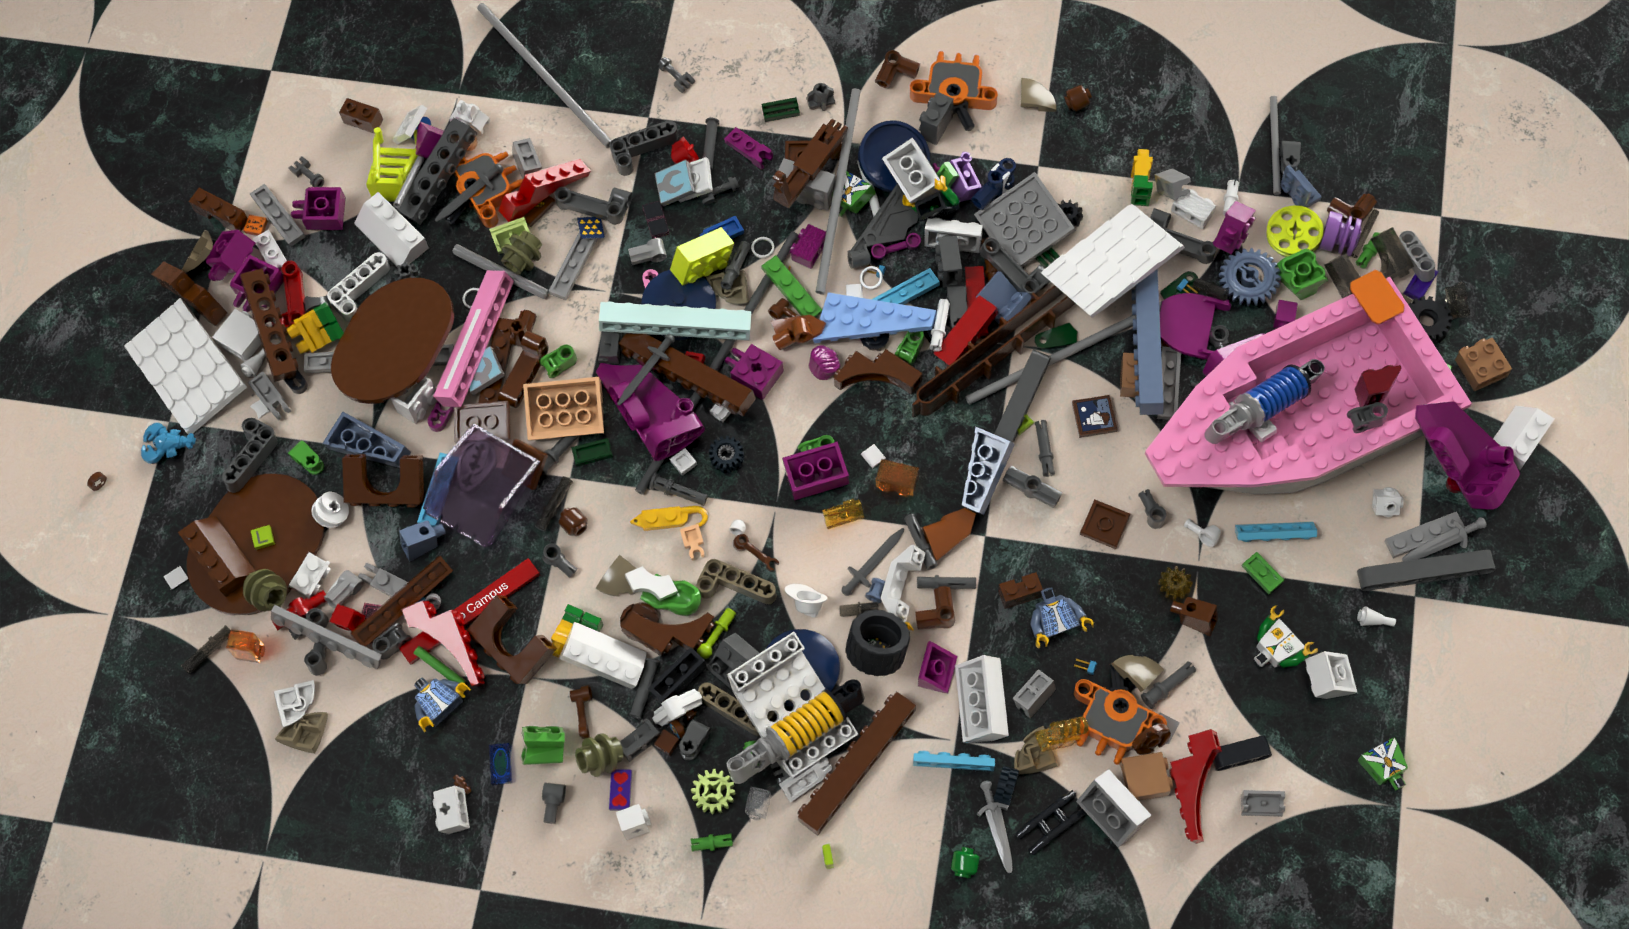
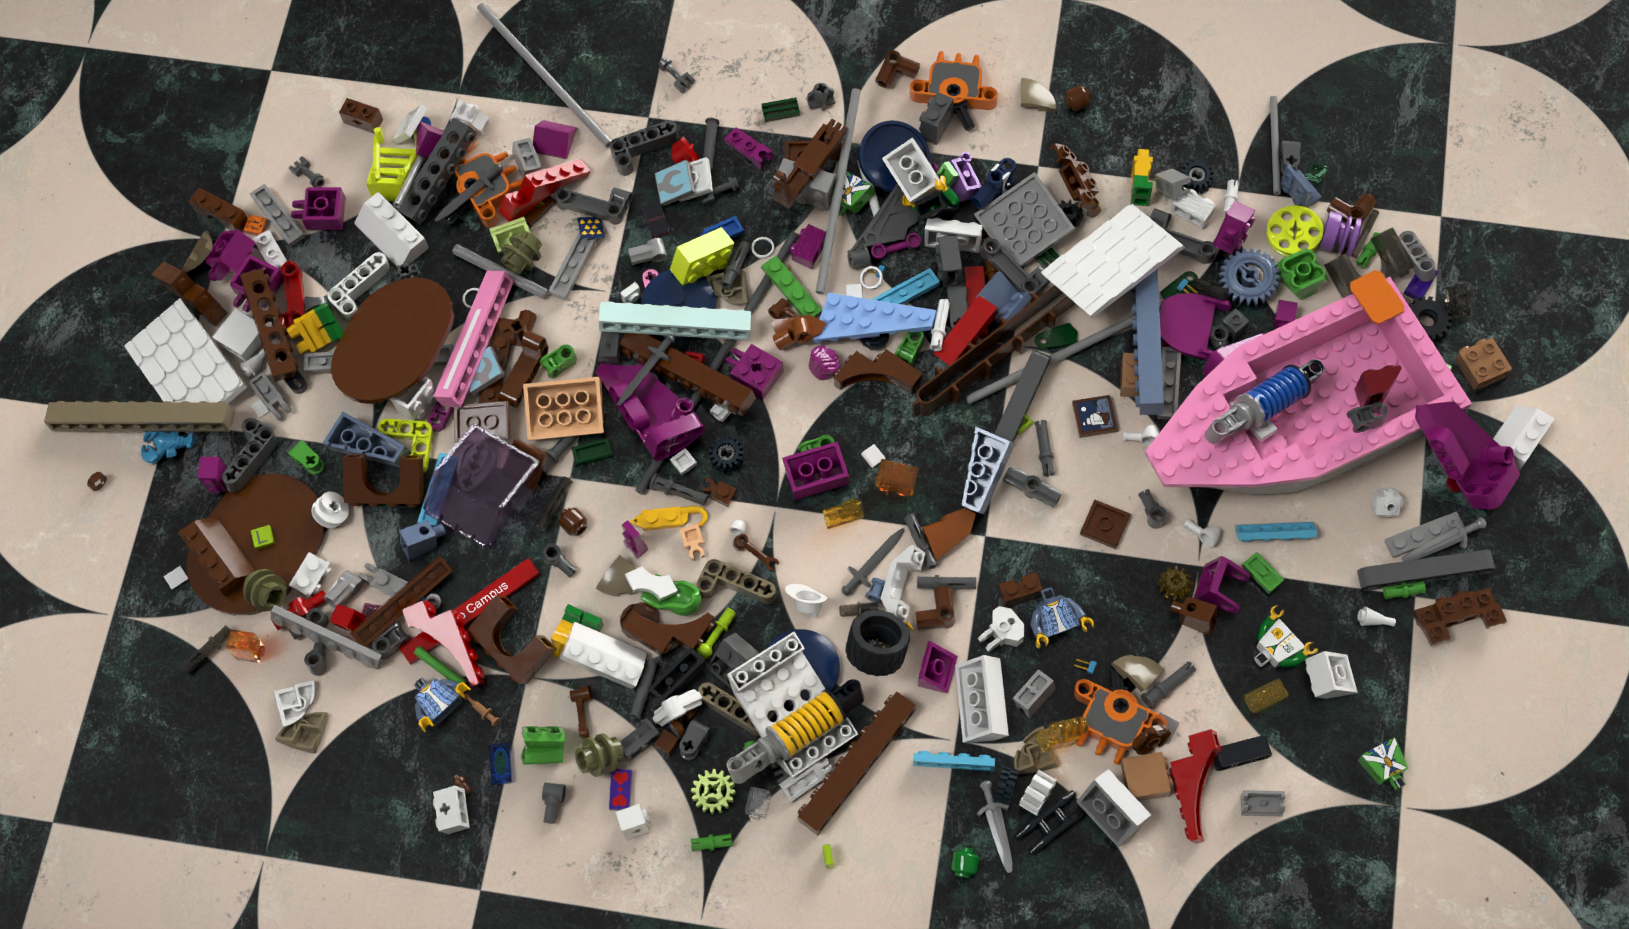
none -> dark tan brick [44,401,234,432]
none -> magenta brick [197,457,227,494]
none -> neon yellow beam [378,419,434,474]
none -> medium nougat piece [463,693,500,727]
none -> magenta slope [533,120,577,159]
none -> white plate [621,282,641,303]
none -> magenta plate [622,520,648,559]
none -> reddish brown plate [701,478,737,507]
none -> white hinge [978,606,1024,652]
none -> white gear [1019,770,1057,816]
none -> reddish brown bracket [1050,143,1102,217]
none -> white bar [1123,425,1159,446]
none -> black bush [1181,159,1214,194]
none -> magenta hose [1193,556,1250,613]
none -> dark grey brick [1221,309,1249,342]
none -> clear yellow hinge [1243,678,1289,714]
none -> clear green tile [1305,161,1328,185]
none -> bright green pin [1383,581,1426,599]
none -> reddish brown bracket [1412,588,1507,646]

